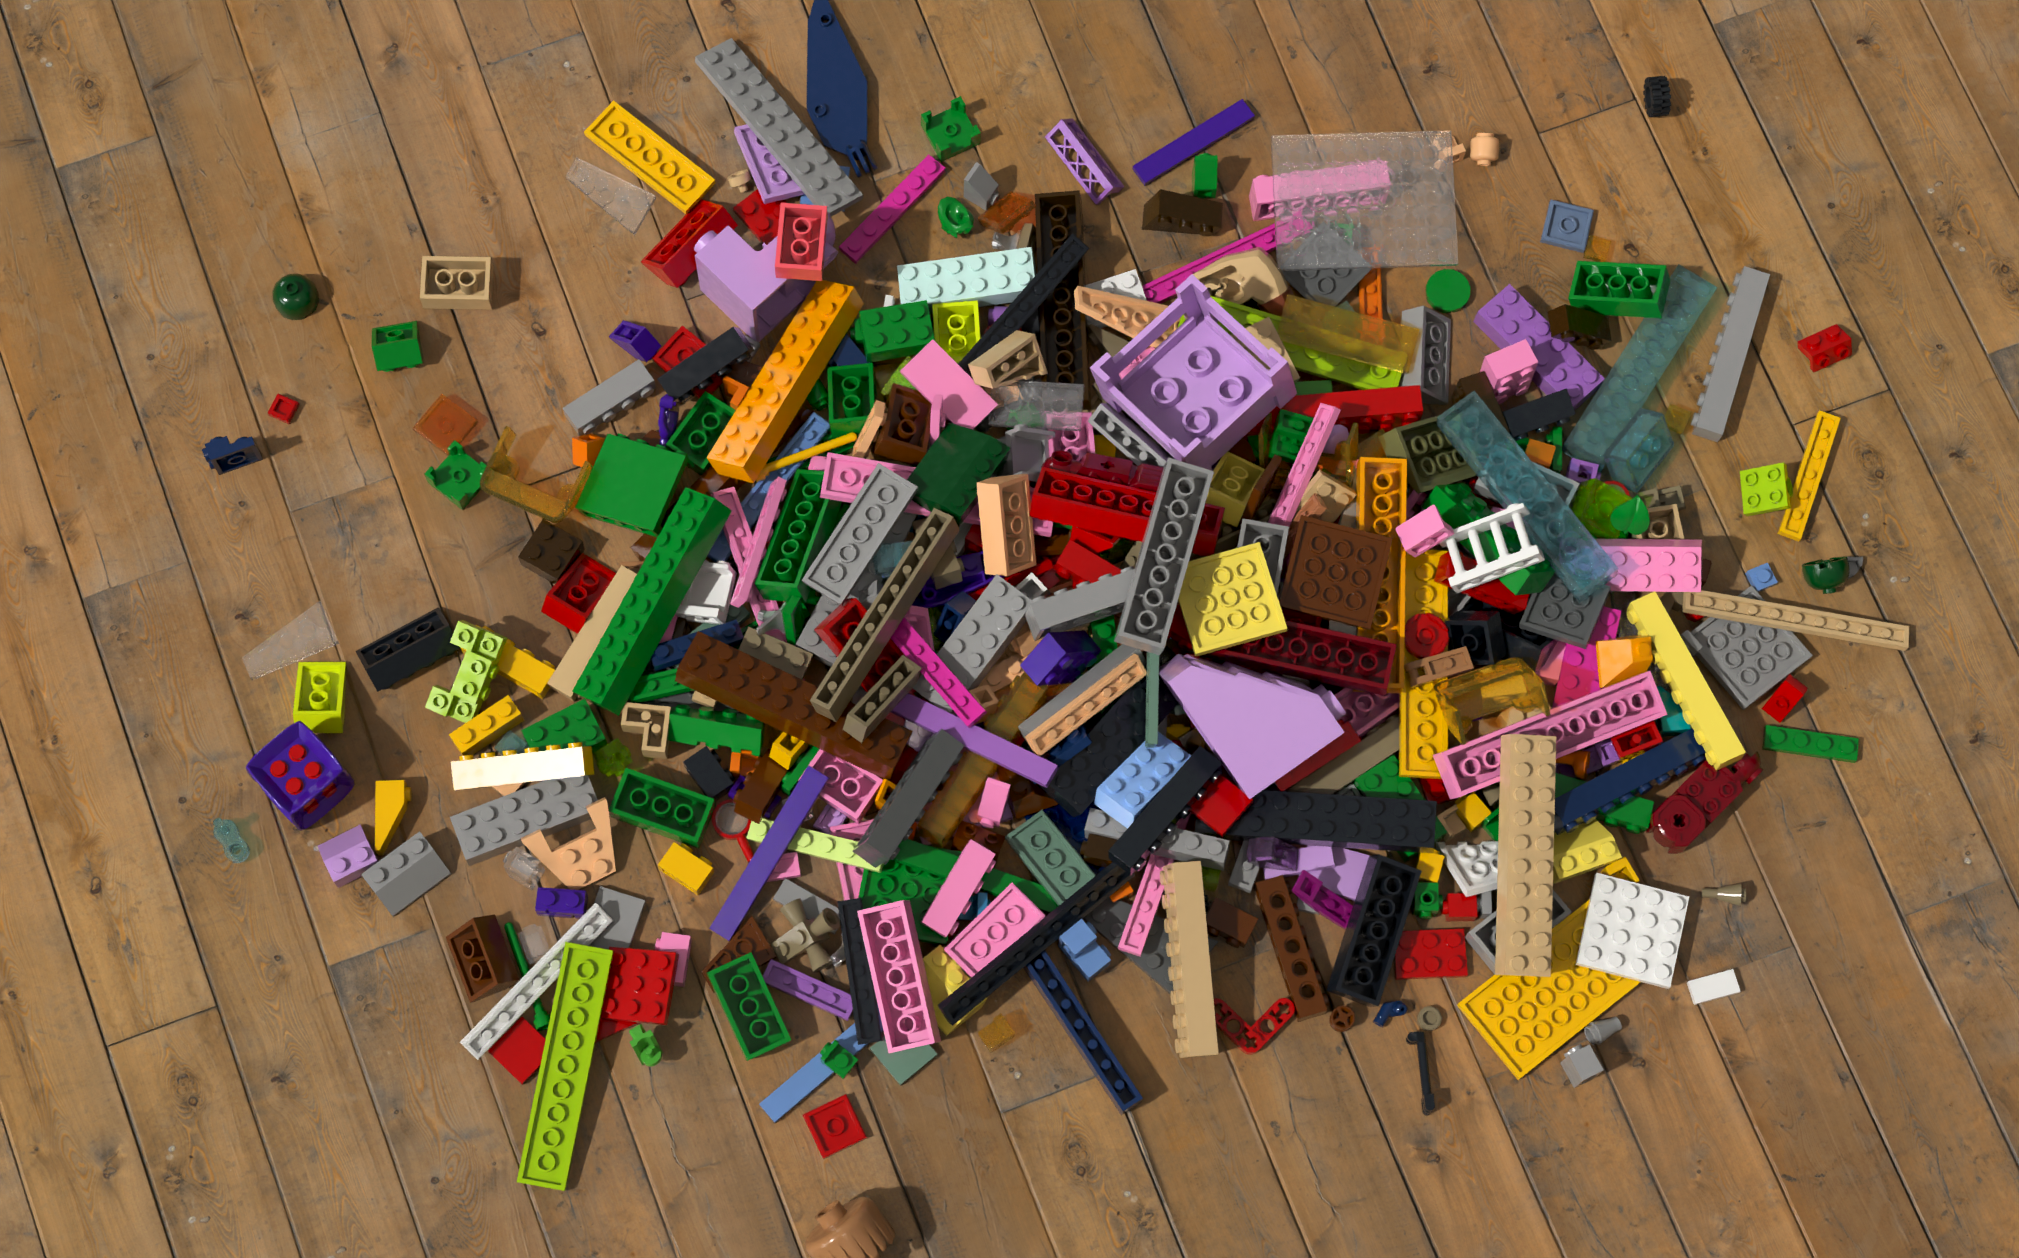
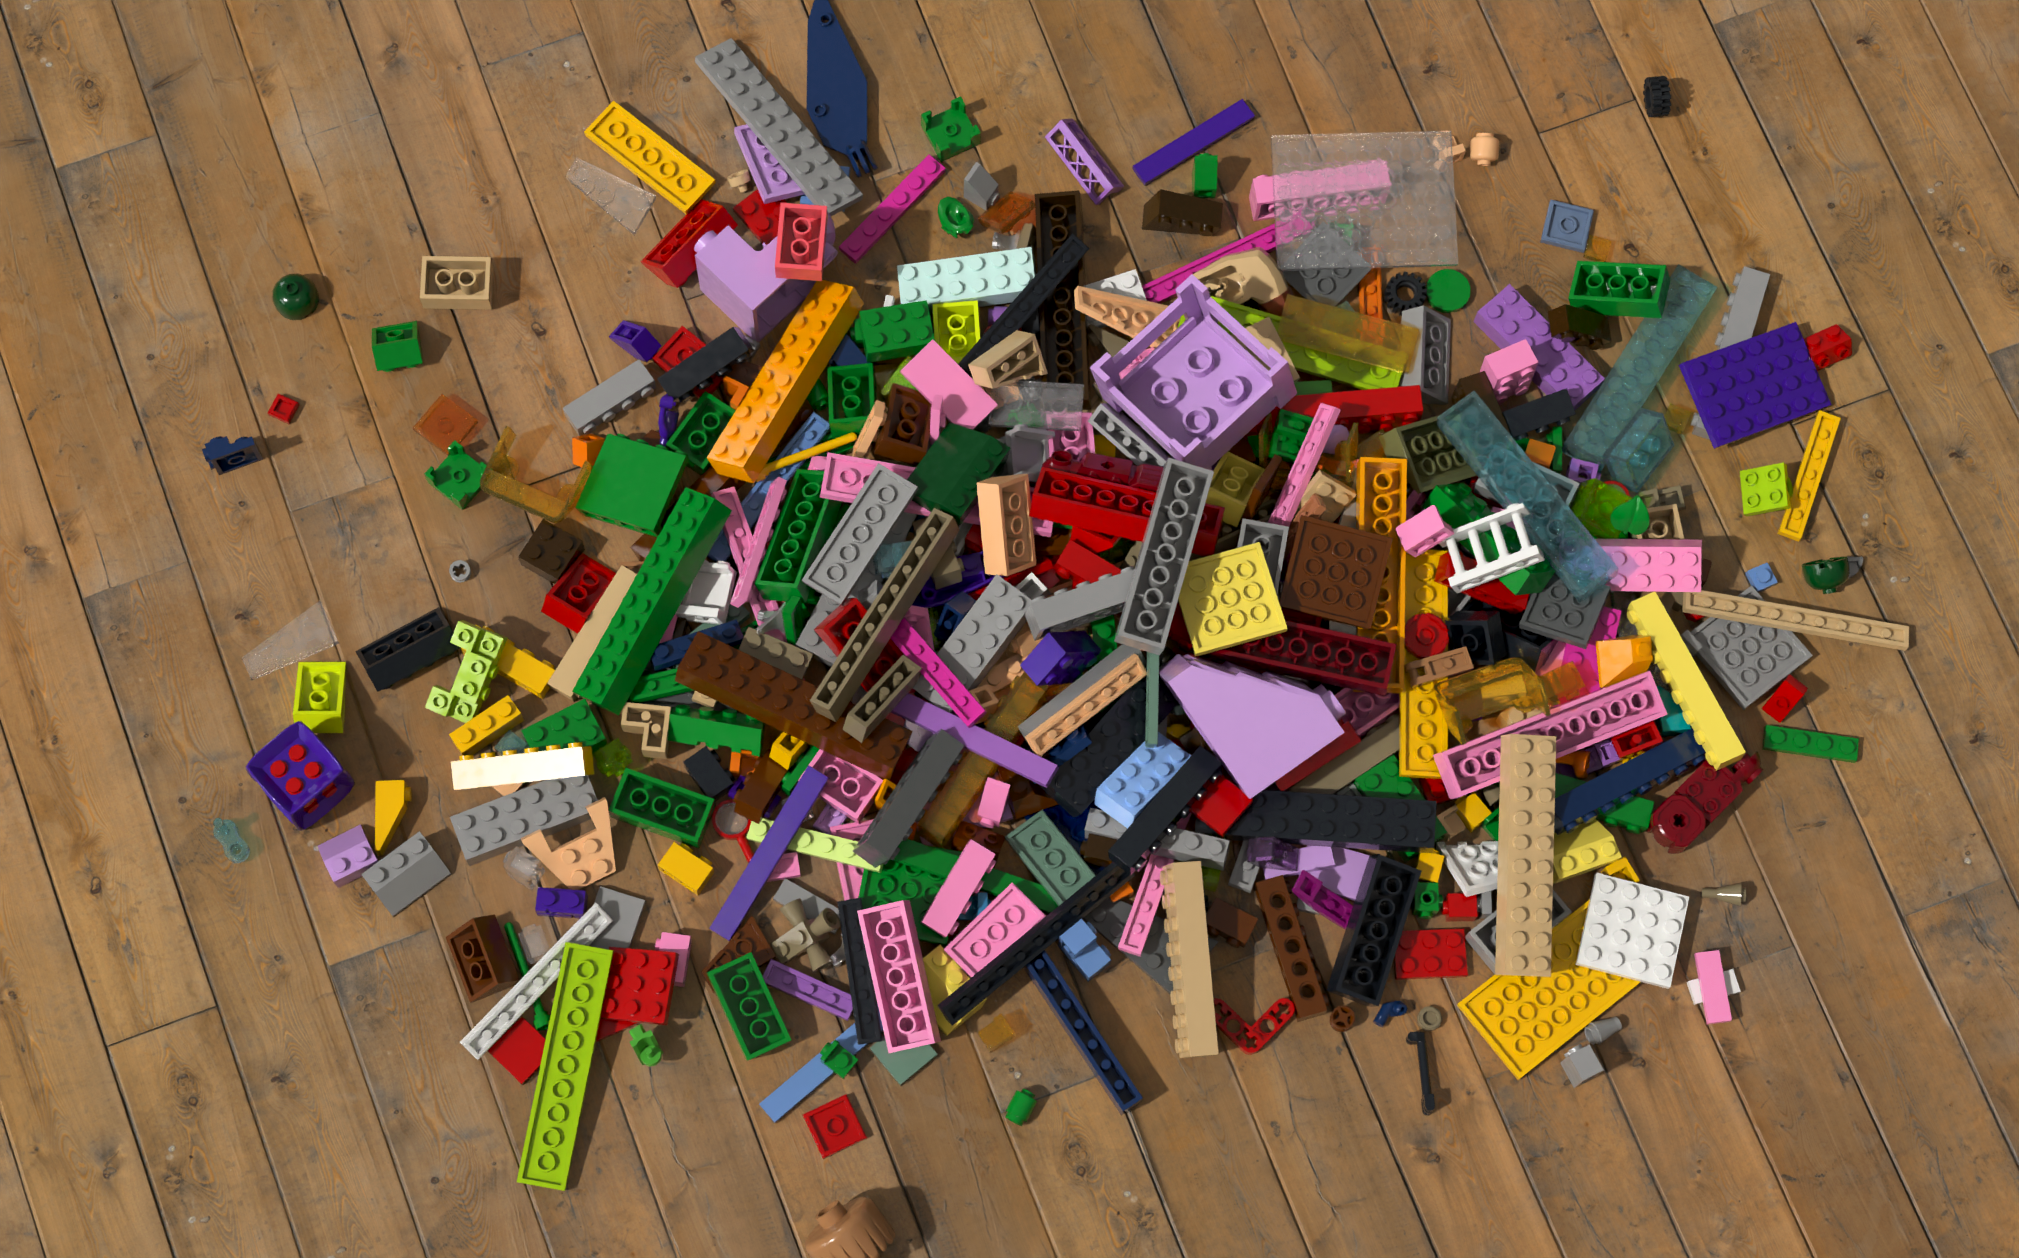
none -> light grey bush [449,560,471,583]
none -> green brick [1005,1088,1037,1126]
none -> black tyre [1384,272,1427,316]
none -> clear yellow brick [1527,661,1585,710]
none -> dark purple plate [1679,322,1831,449]
none -> bright pink tile [1694,950,1732,1025]

